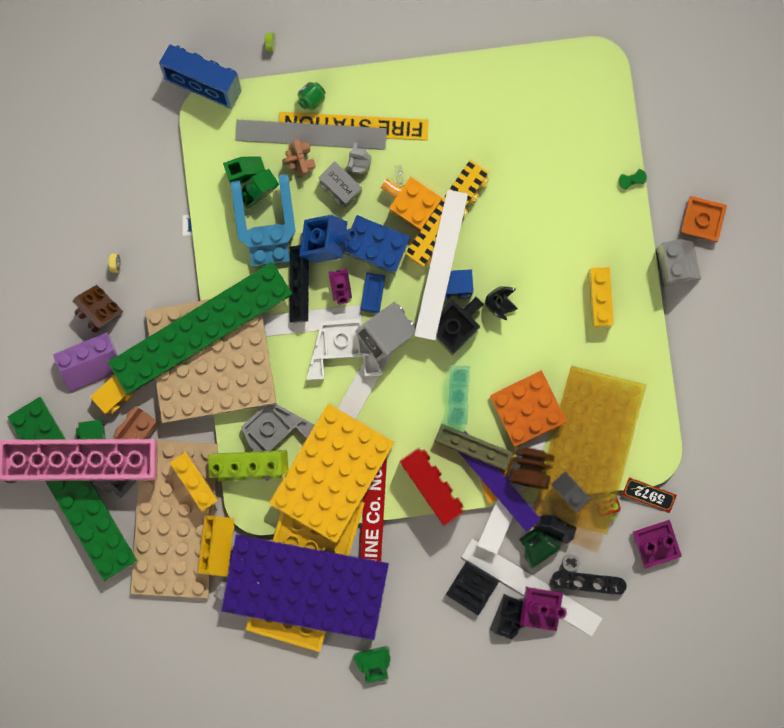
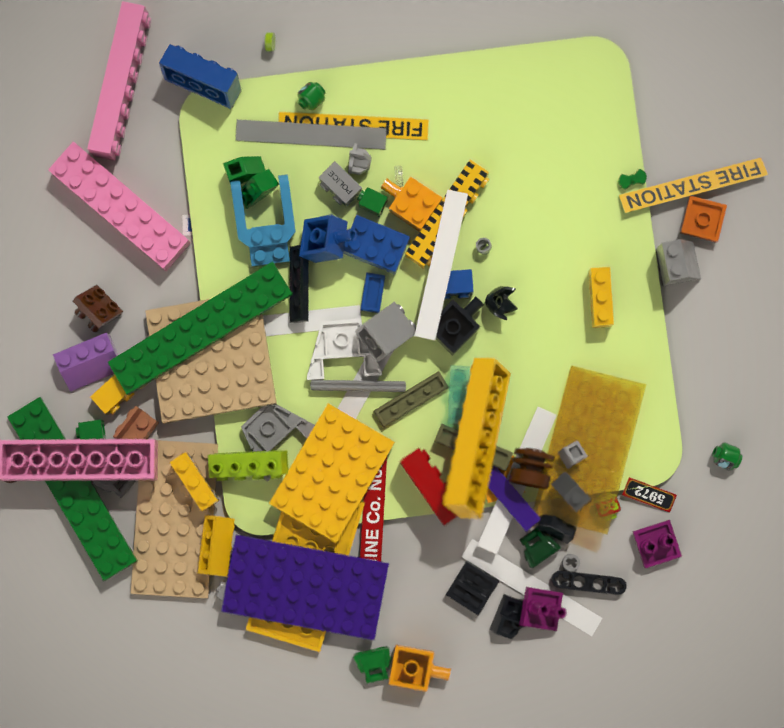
light yellow tile [108,254,121,273] -> none
nougat hips [282,139,316,178] -> none
magenta hips [328,268,352,305] -> none
orange plate [490,370,567,448] -> none
none -> bright pink brick [48,141,191,271]
none -> bright pink brick [87,1,151,161]
none -> light grey axle [311,380,406,392]
none -> green brick [357,187,388,217]
none -> olive tile [373,371,449,427]
none -> light orange brick [389,644,451,691]
none -> yellow brick [444,358,511,519]
none -> light grey hinge [476,238,492,254]
none -> light grey slope [558,440,588,469]
none -> yellow sticker [619,158,768,213]
none -> green head [712,442,743,471]

